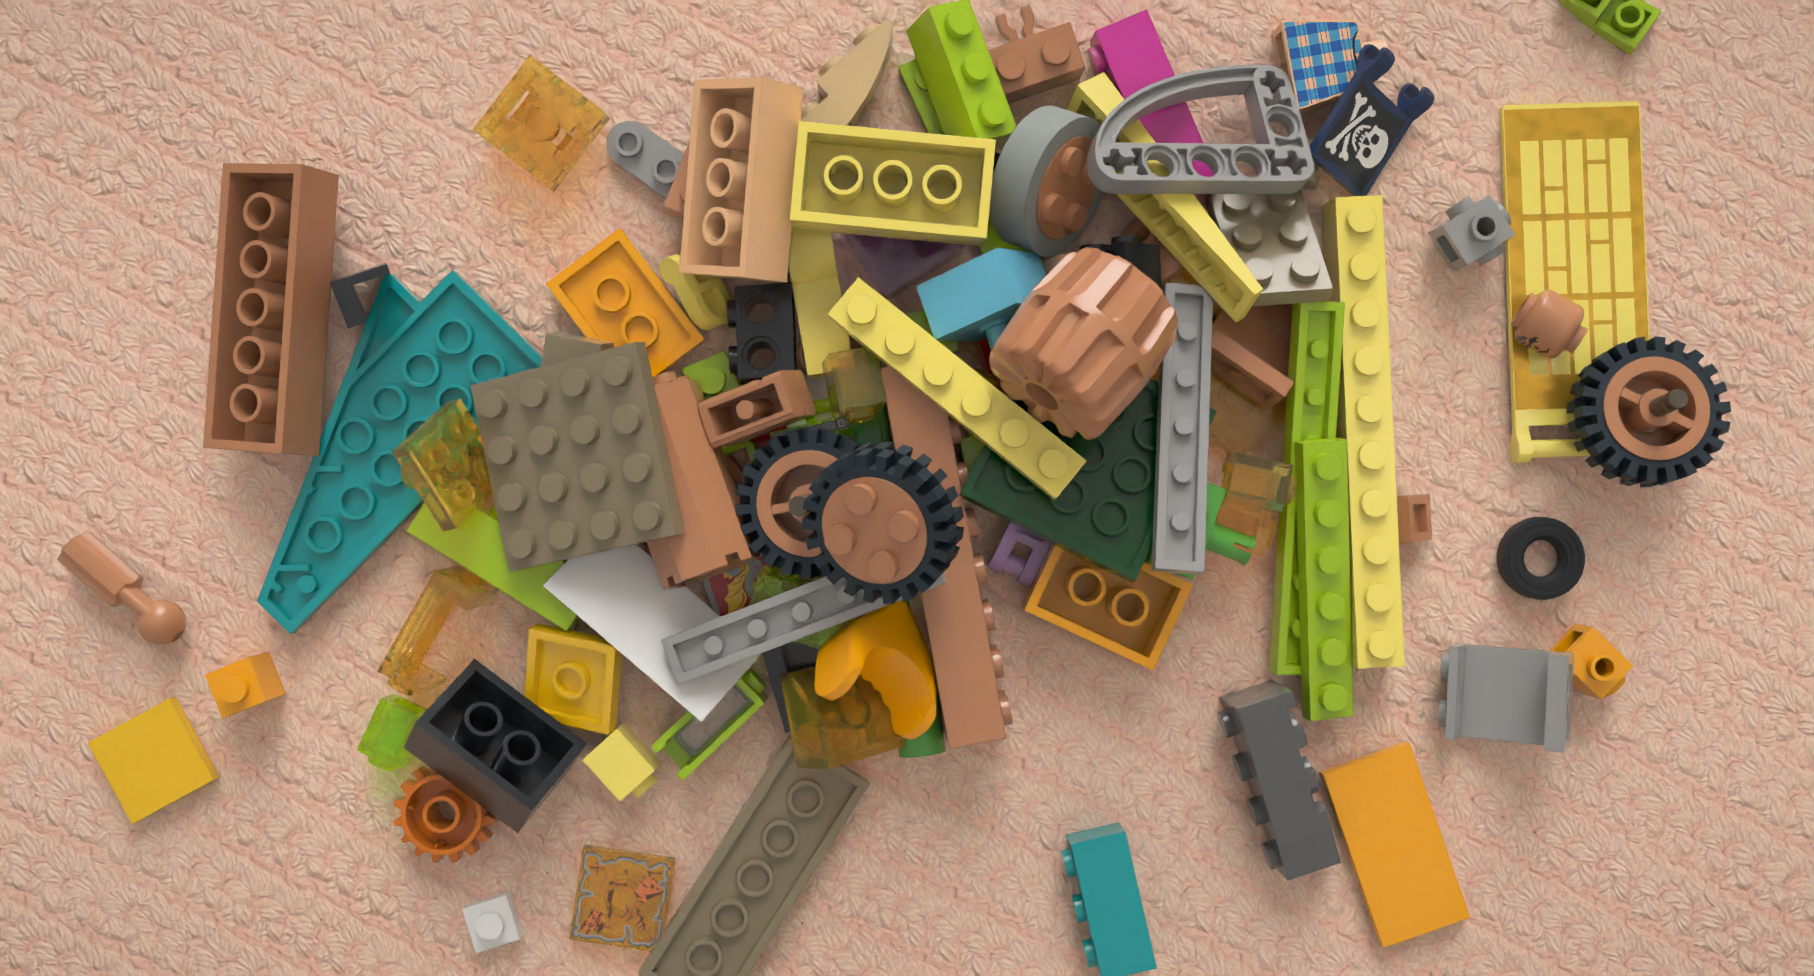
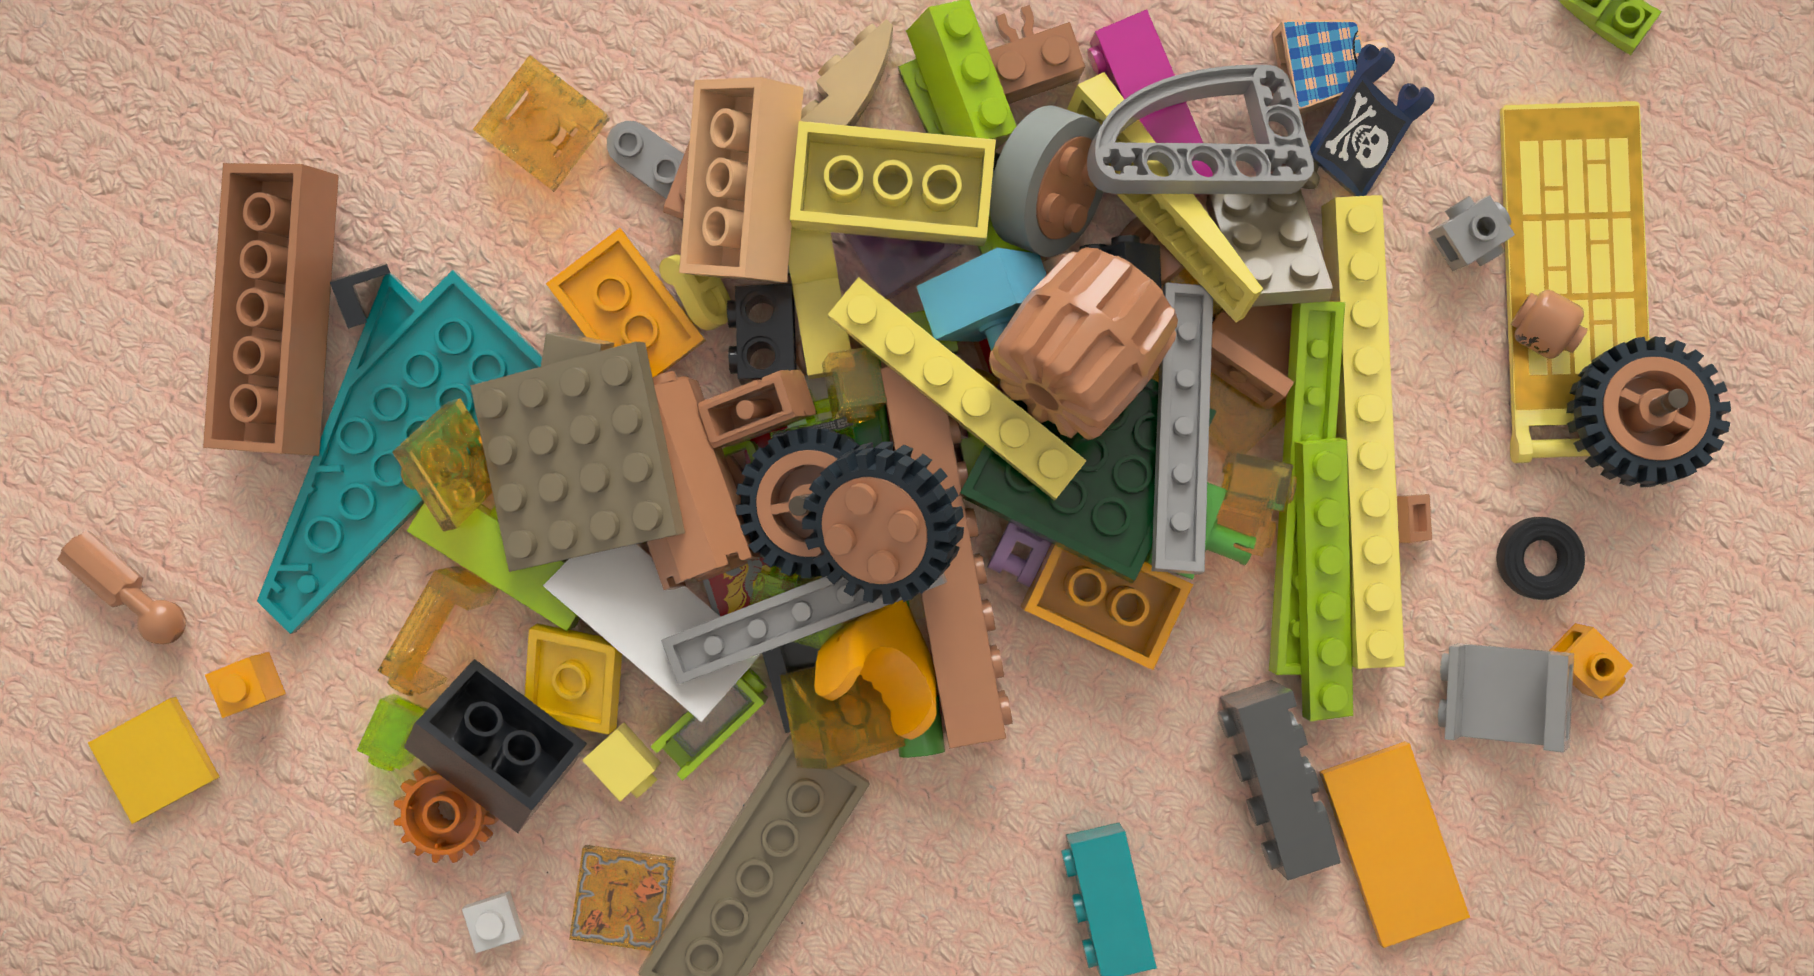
lime plate [682,351,741,400] -> none

